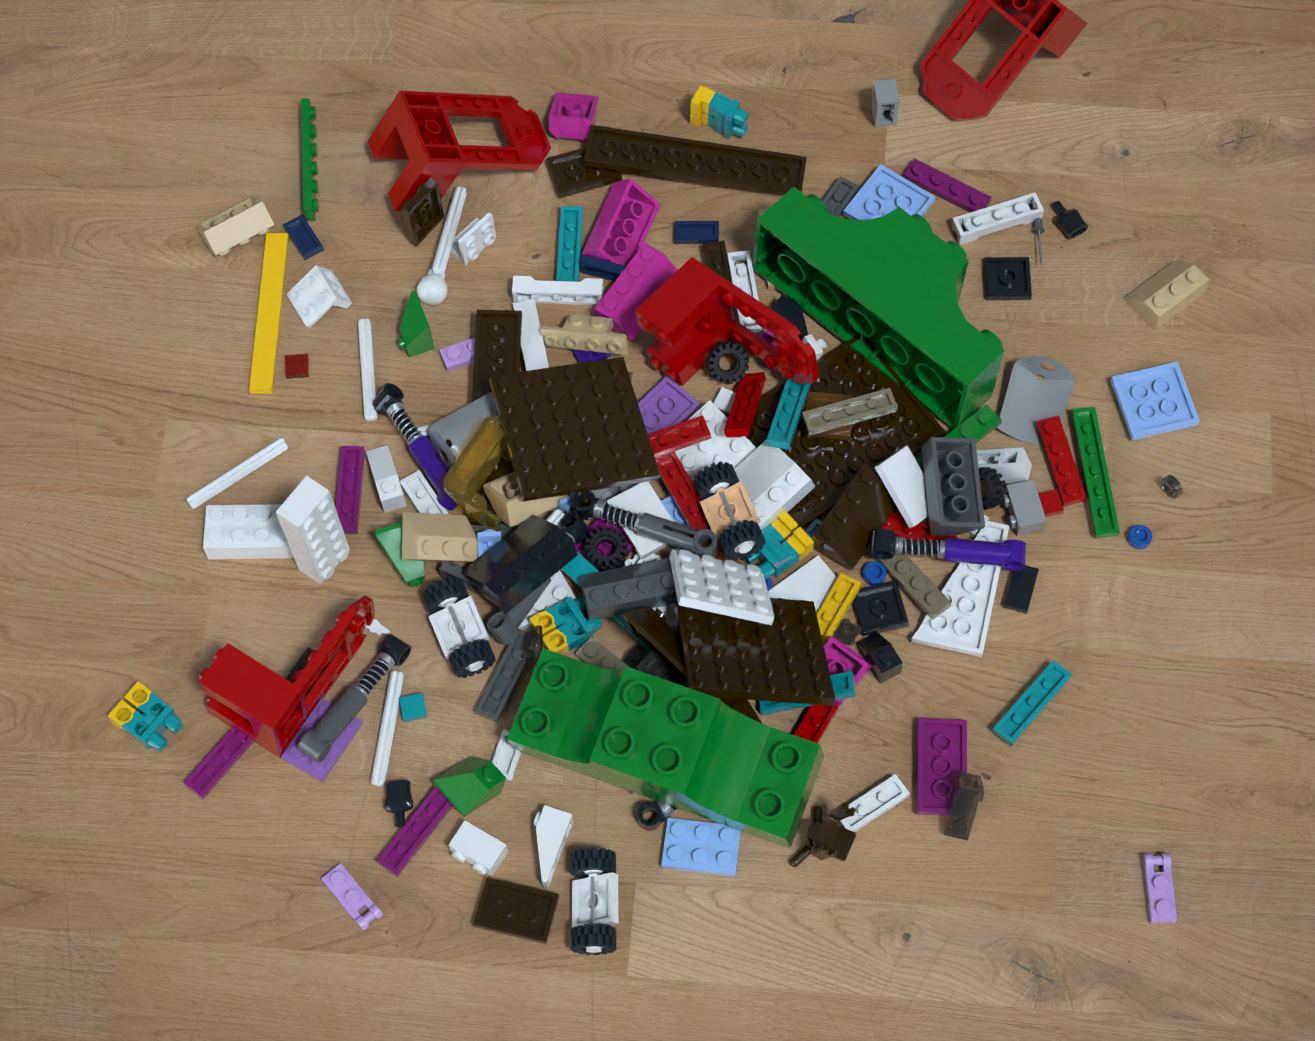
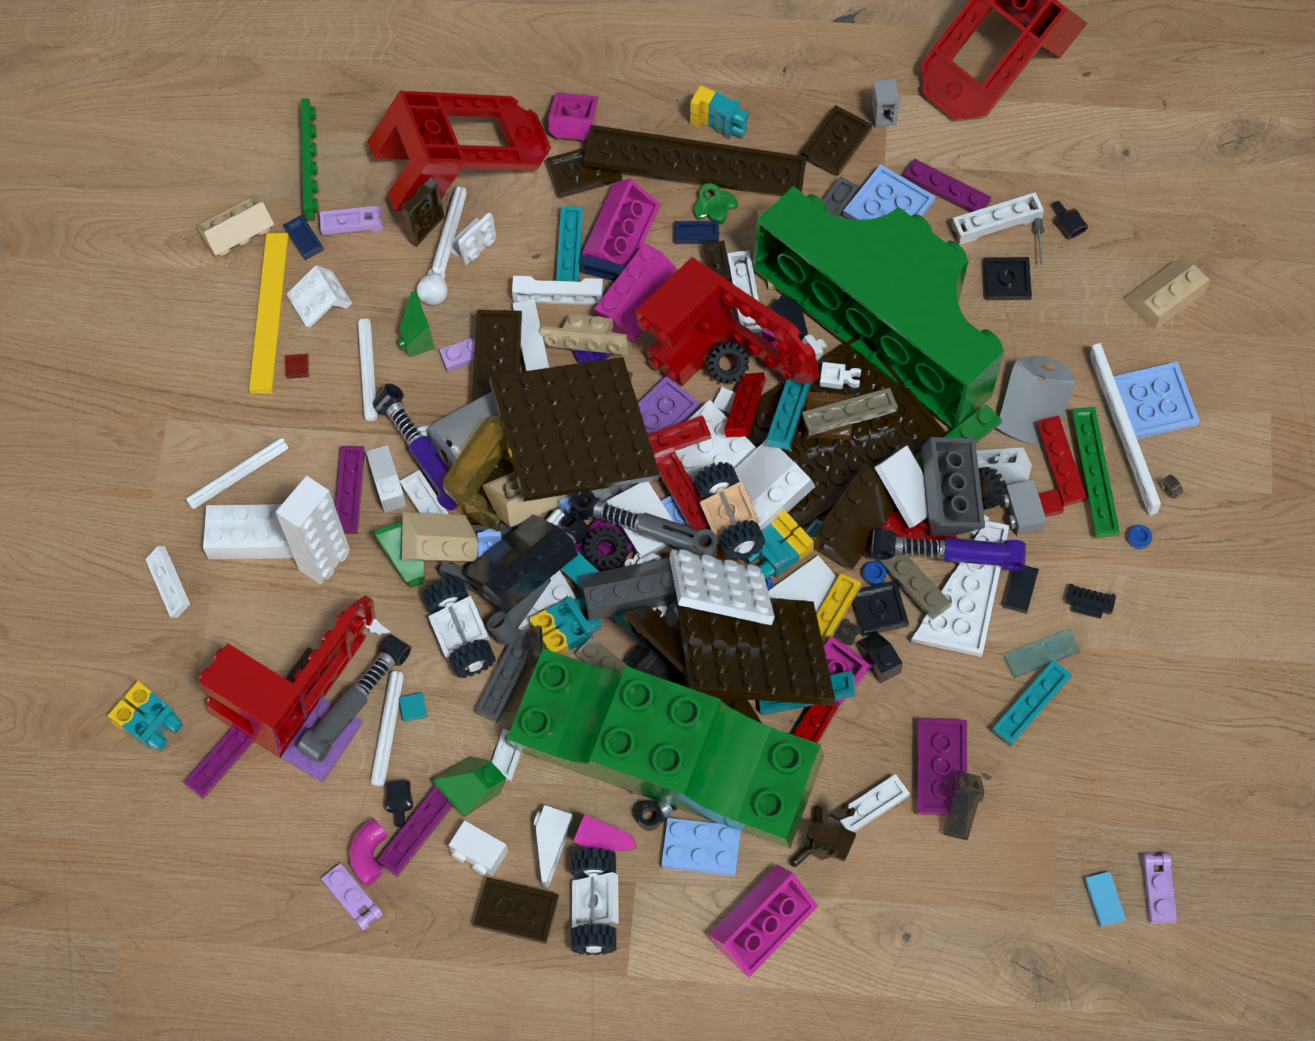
none -> white plate [145,546,190,618]
none -> lavender plate [320,206,383,235]
none -> dark pink cylinder [349,818,388,887]
none -> dark pink slope [573,814,637,851]
none -> green plate [694,183,738,225]
none -> dark pink slope [708,865,818,977]
none -> dark brown plate [801,105,873,176]
none -> white plate [820,362,861,389]
none -> clear light blue tile [1004,629,1080,679]
none -> black piece [1065,583,1116,619]
none -> medium azure tile [1085,872,1126,927]
none -> white tile [1089,343,1161,515]

